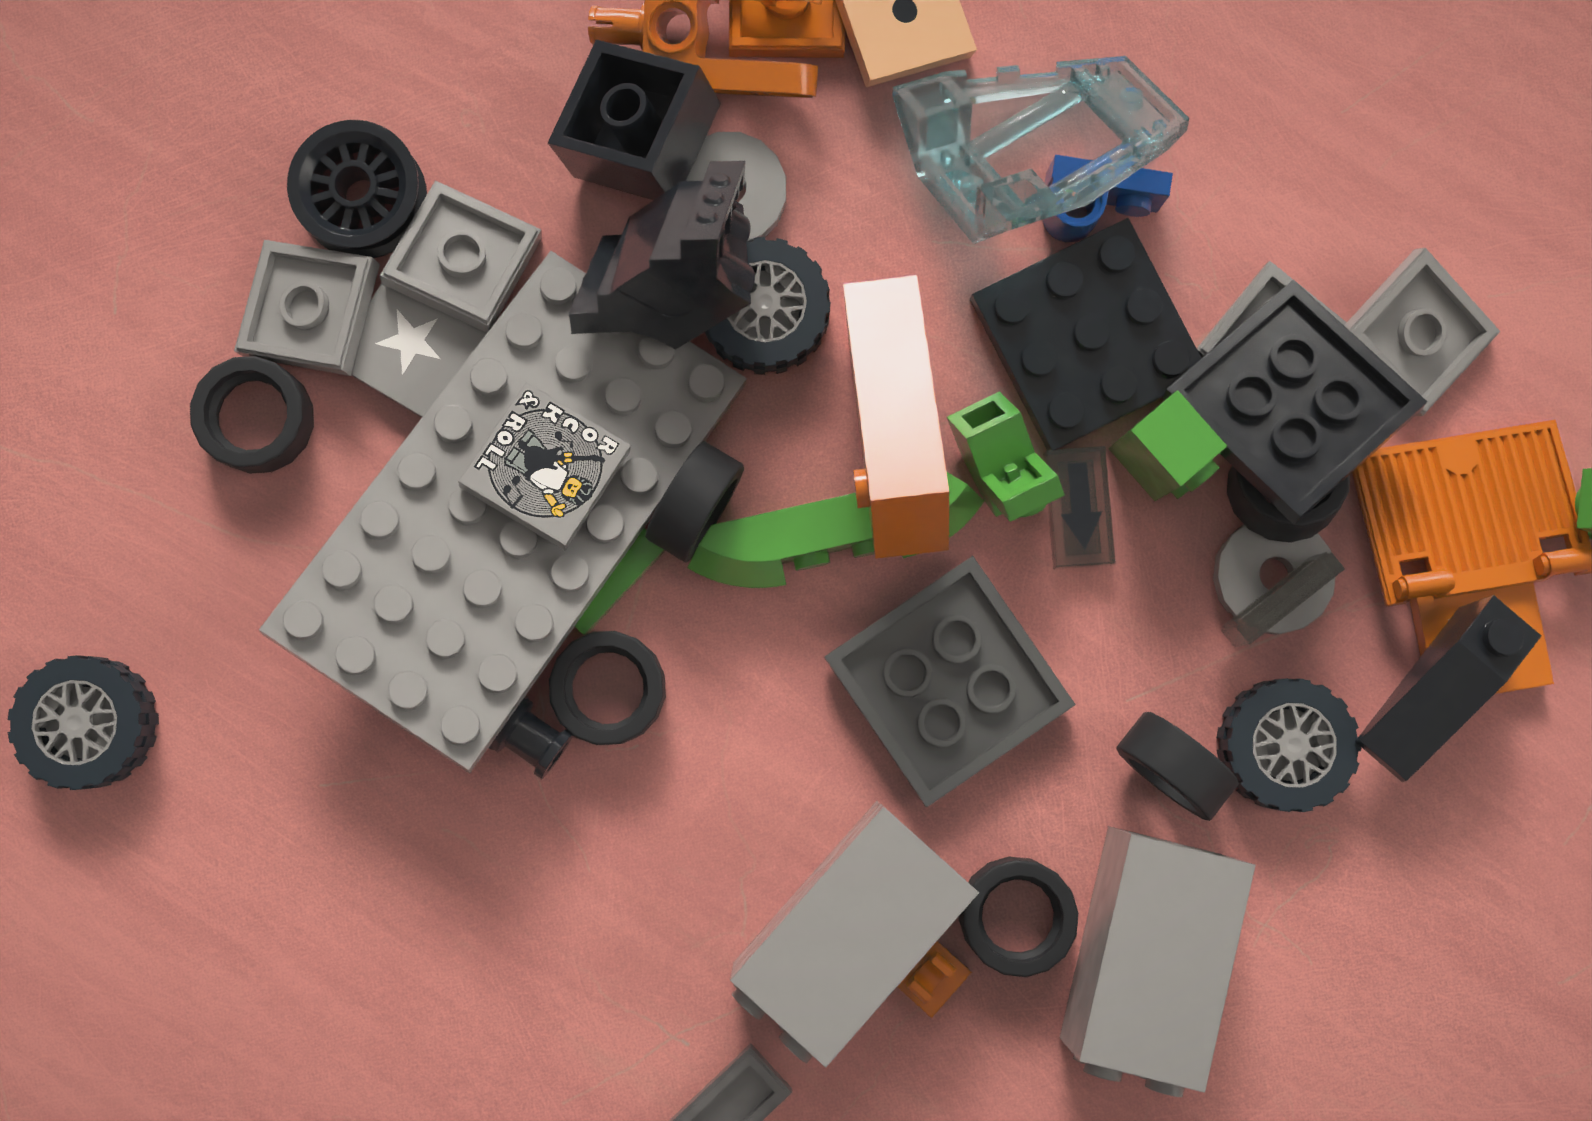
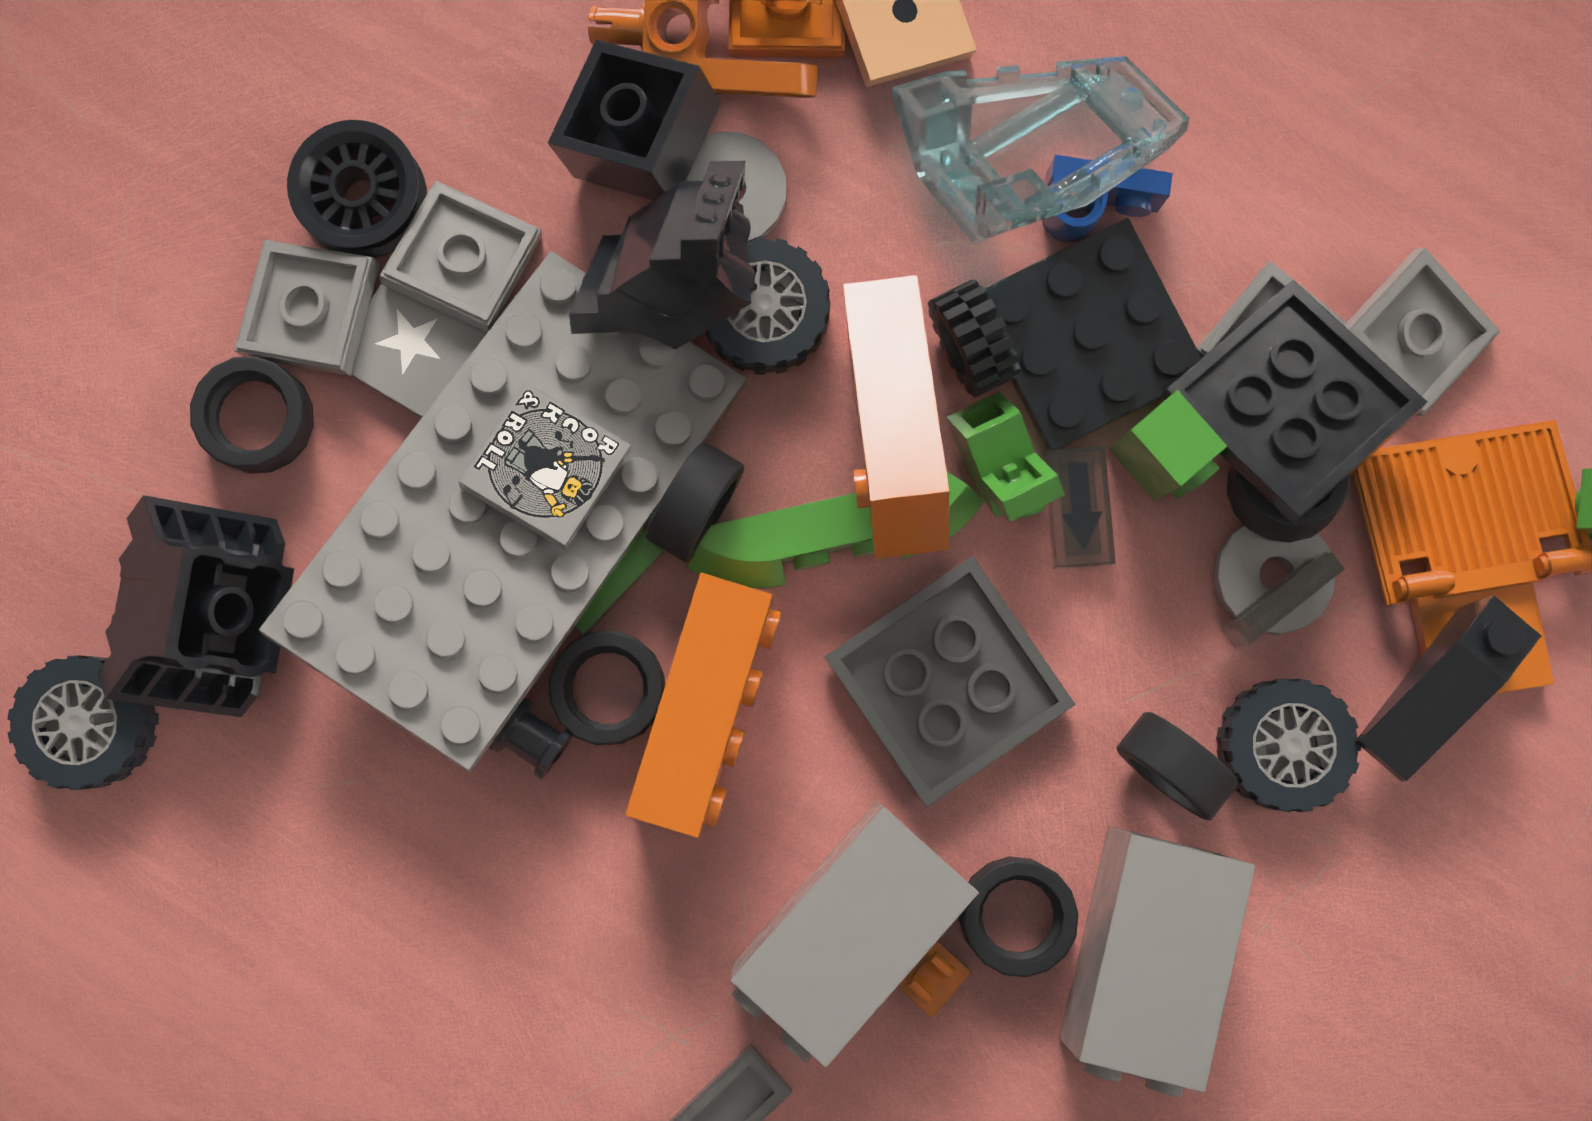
none -> black slope [98,495,294,717]
none -> orange brick [625,572,781,838]
none -> black tyre [928,279,1021,398]

